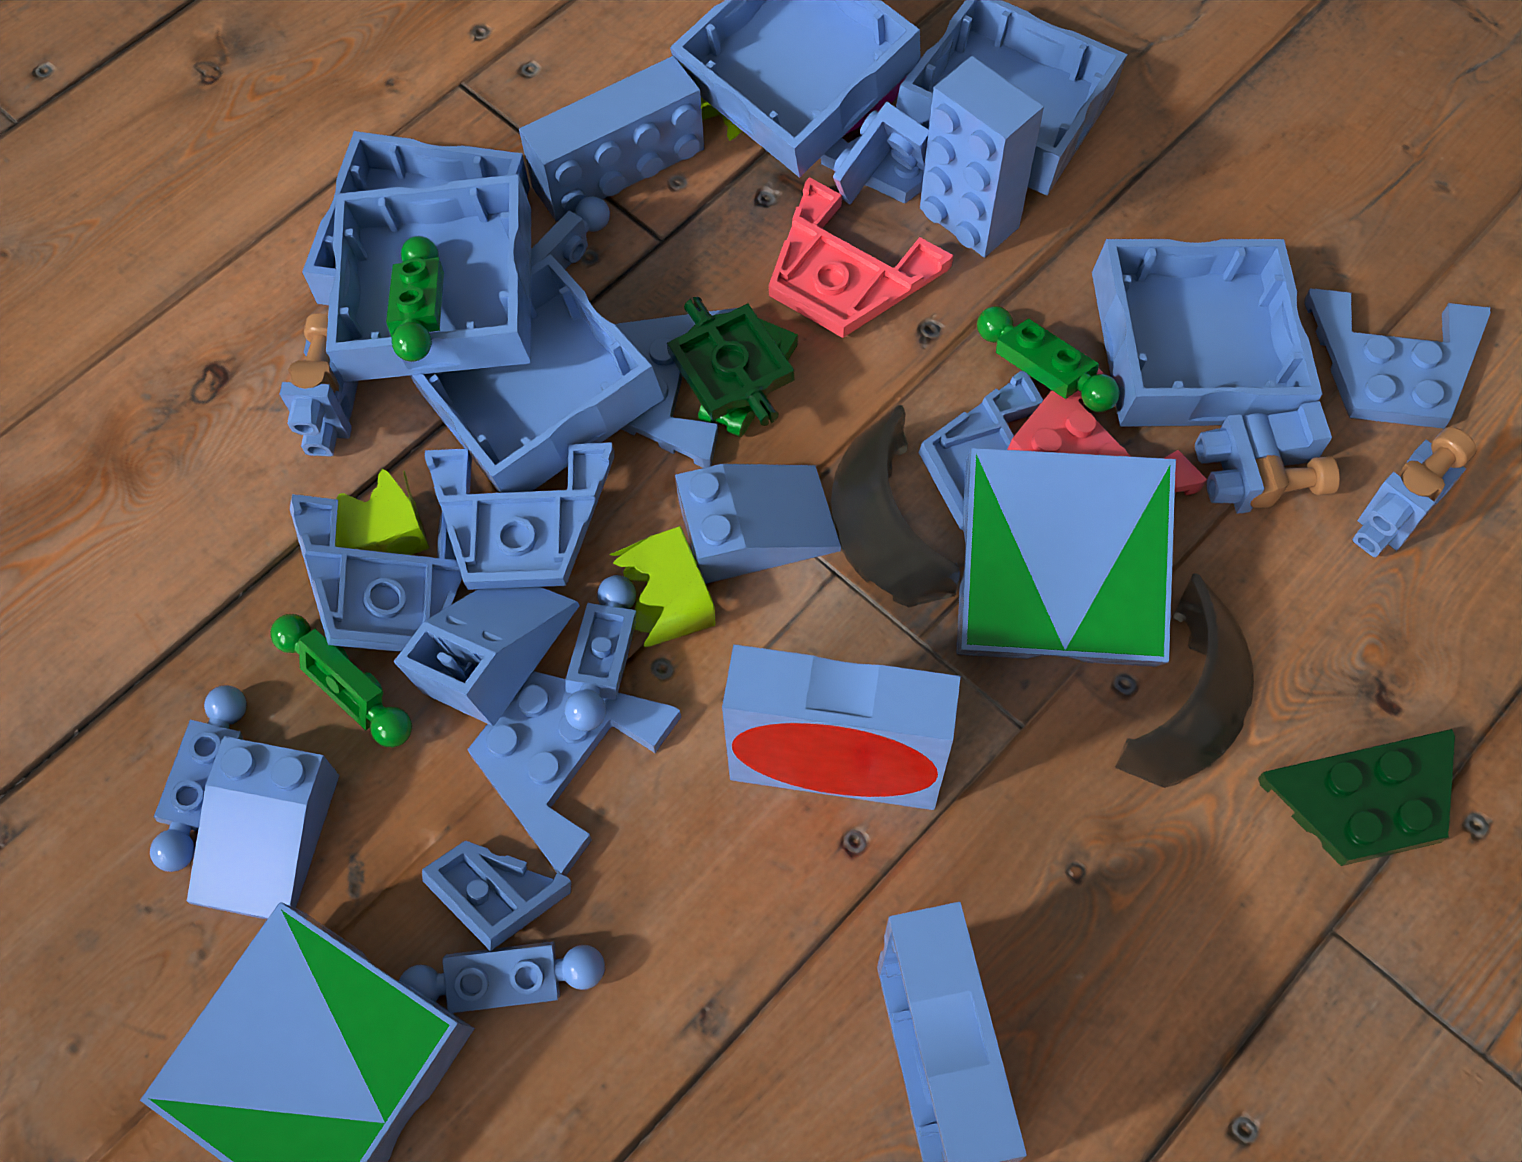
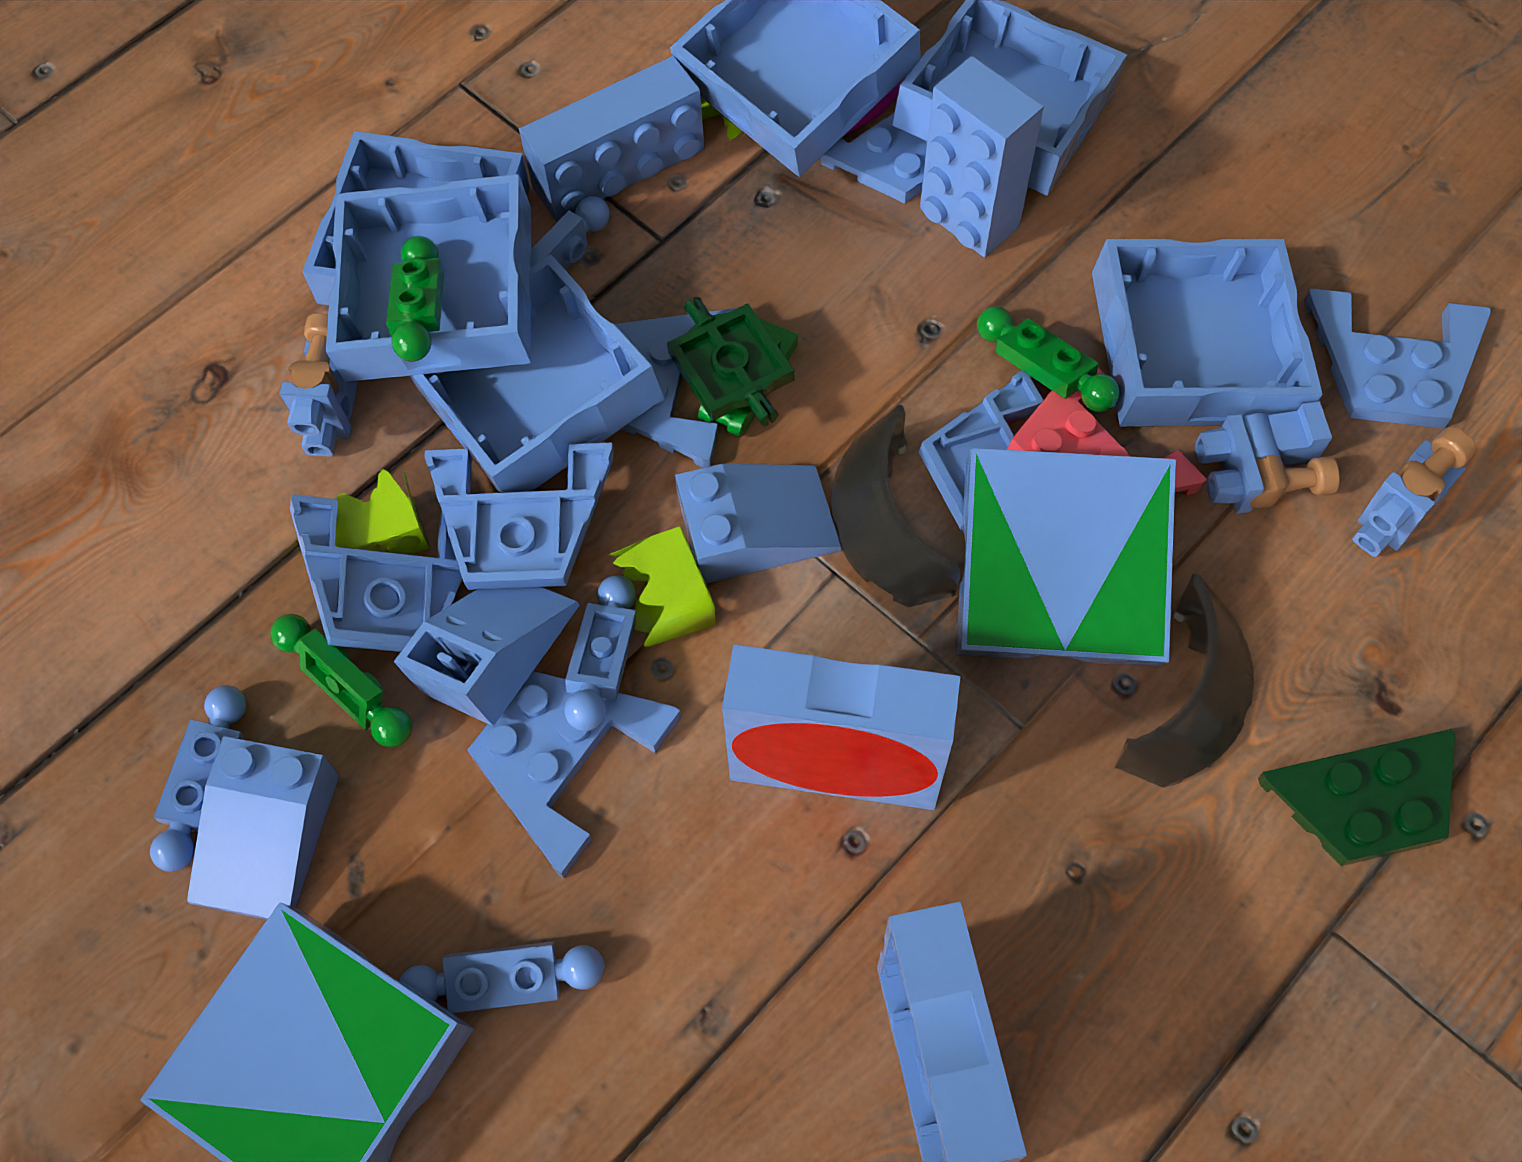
medium blue wing [422,841,571,951] -> none
coral wing [769,177,953,338] -> none
medium blue bracket [833,101,929,205] -> none

